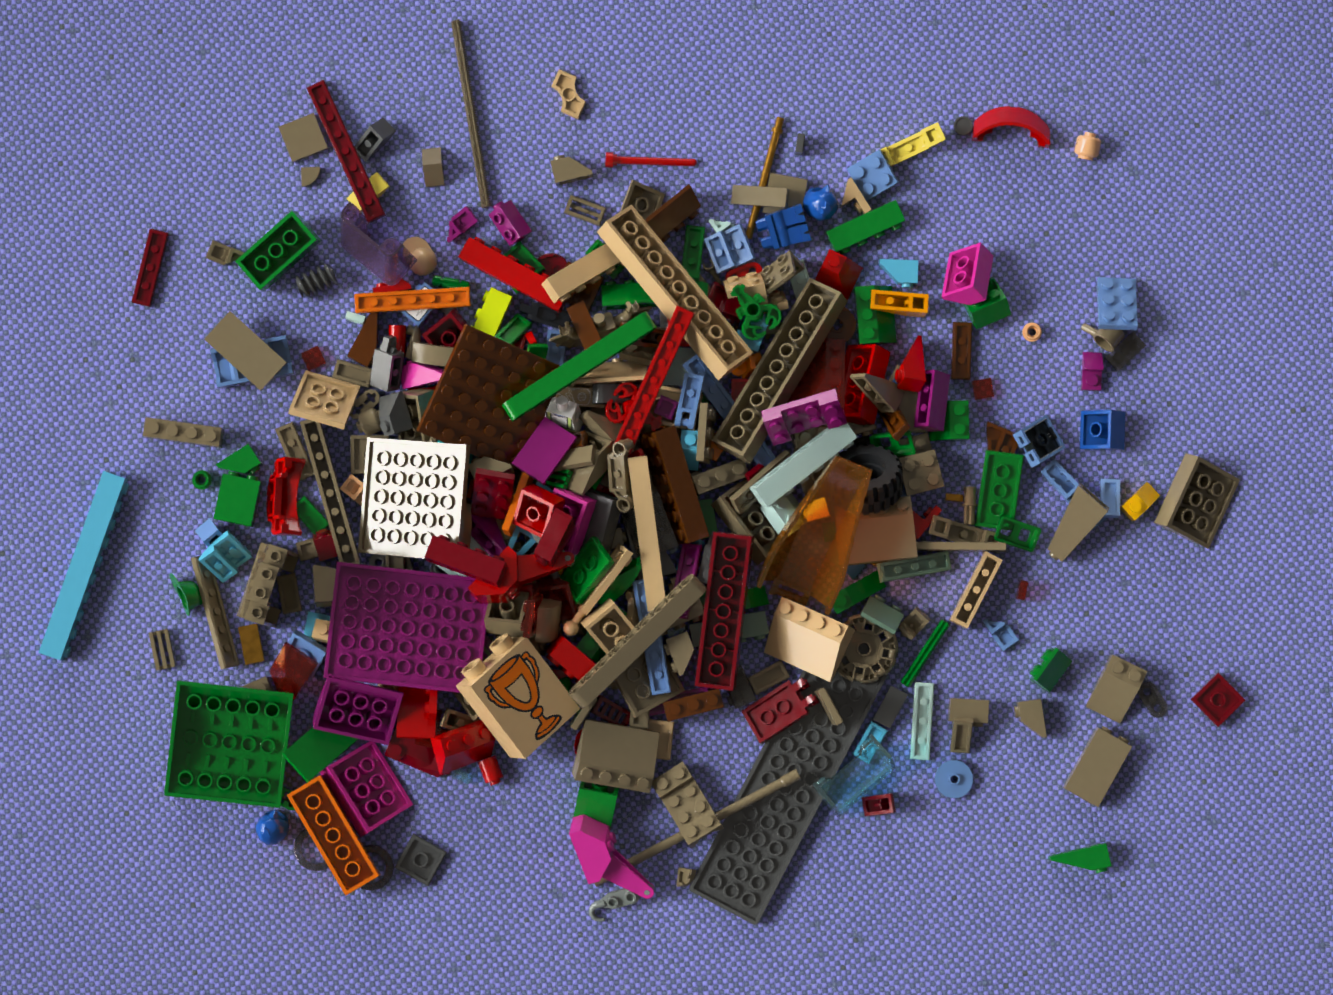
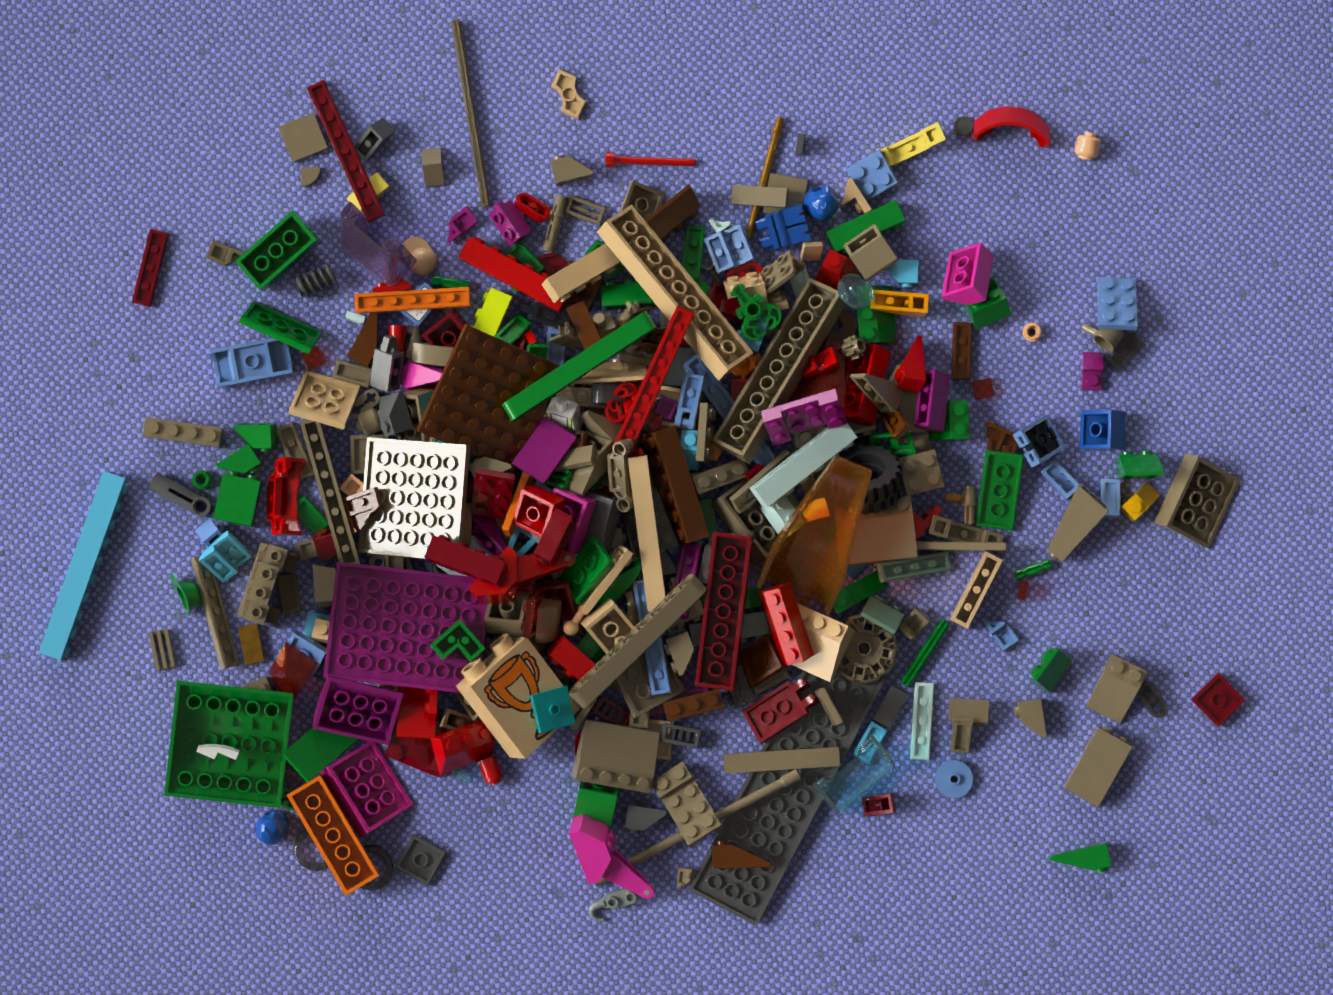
dark tan tile [204,311,287,391] -> none
green piece [994,516,1041,552] -> none
none -> dark grey piece [148,473,213,517]
none -> white slope [197,744,239,760]
none -> green slope [234,423,278,452]
none -> green tile [239,301,323,354]
none -> wing [342,487,383,534]
none -> green brick [430,619,485,662]
none -> red plate [514,193,550,223]
none -> teal plate [530,685,576,733]
none -> dark tan pin [542,195,568,253]
none -> dark grey slope [625,804,666,834]
none -> dark grey slope [660,722,702,749]
none -> reddish brown slope [712,840,771,868]
none -> dark tan tile [723,747,840,774]
none -> reddish brown plate [739,634,785,688]
none -> red slope [757,582,814,665]
none -> tan tile [800,242,823,261]
none -> red slope [802,347,840,378]
none -> clear light blue tile [837,273,874,310]
none -> dark tan gear [842,335,866,360]
none -> dark tan slope [843,224,898,281]
none -> green axle [1014,559,1052,580]
none -> green slope [1117,451,1164,479]

